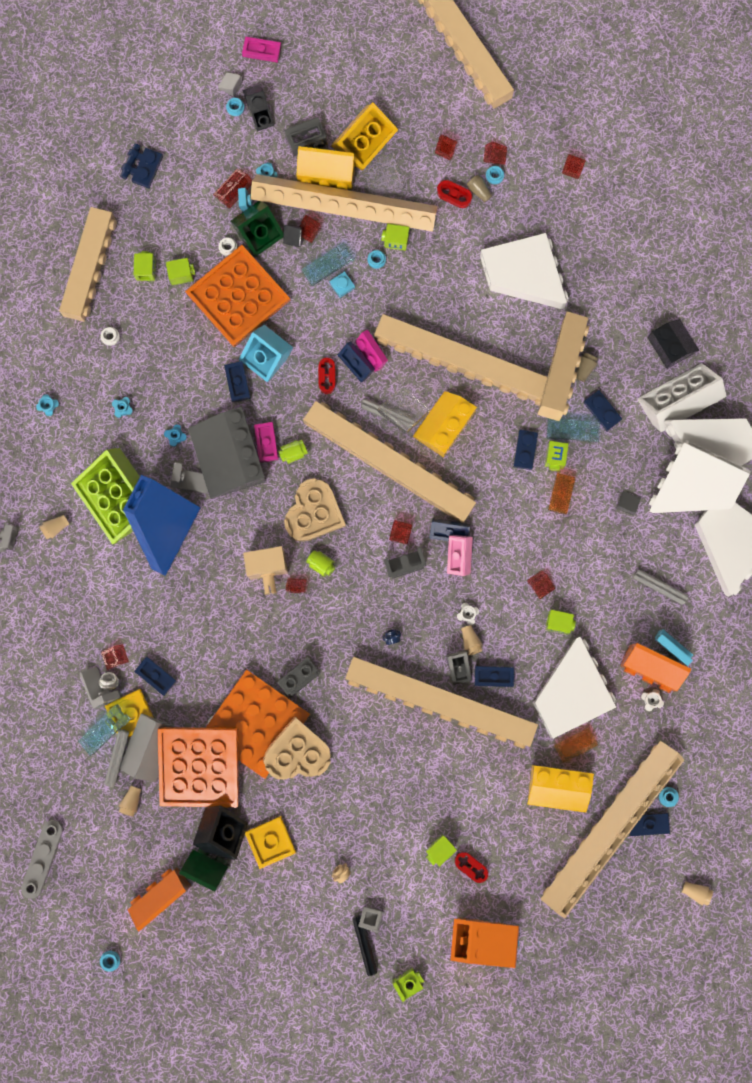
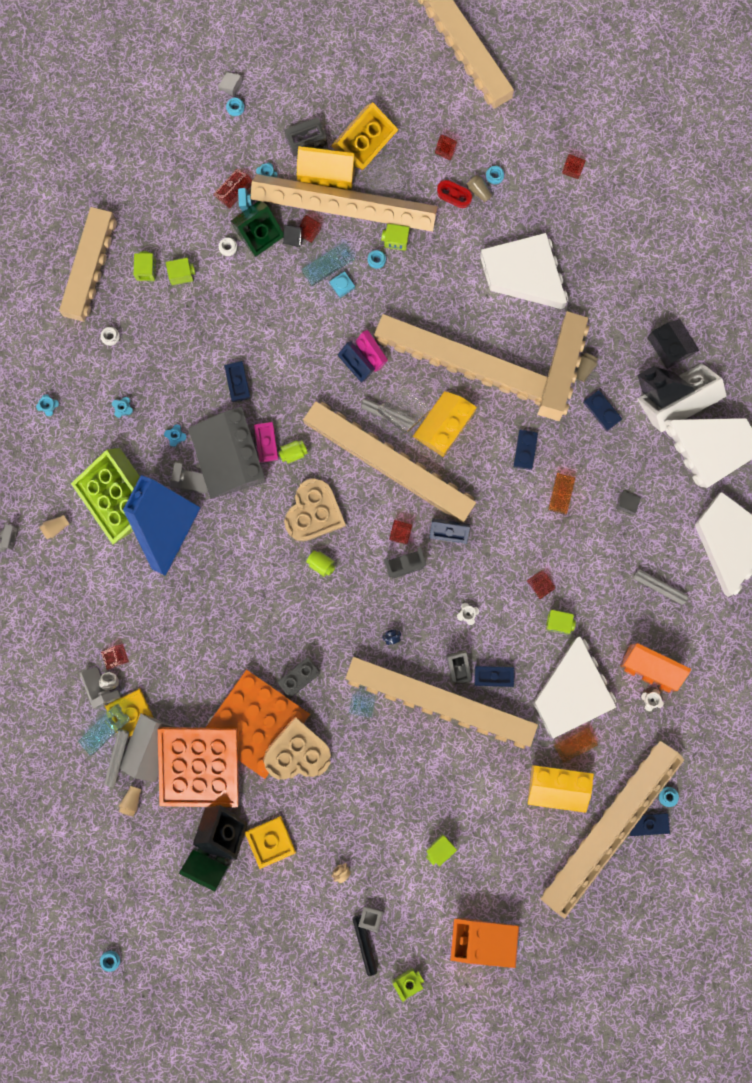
light grey plate [21,820,63,899] -> none
dark blue plate [120,143,163,189] -> none
orange slope [128,868,192,931] -> none
dark blue plate [134,656,177,696] -> none
orange plate [185,245,291,347] -> none
medium azure slope [239,325,293,382] -> none
dark pink plate [242,36,281,63] -> none
black slope [242,85,274,132] -> none
tan brick [243,546,288,595] -> none
clear red slope [285,578,307,594] -> none
red beam [318,358,336,394] -> none
bright pink slope [447,535,473,576] -> none
red beam [454,852,488,883] -> none
tan cone [461,625,483,656] -> none
clear red slope [483,141,507,165] -> none
lime brick [544,441,569,471] -> none
clear light blue plate [546,418,600,443] -> none
white slope [649,440,751,513] -> none
medium azure slope [655,629,693,666] -> none
tan cone [682,881,714,906] -> none
none -> clear light blue slope [349,694,375,718]
none -> black slope [638,366,695,409]

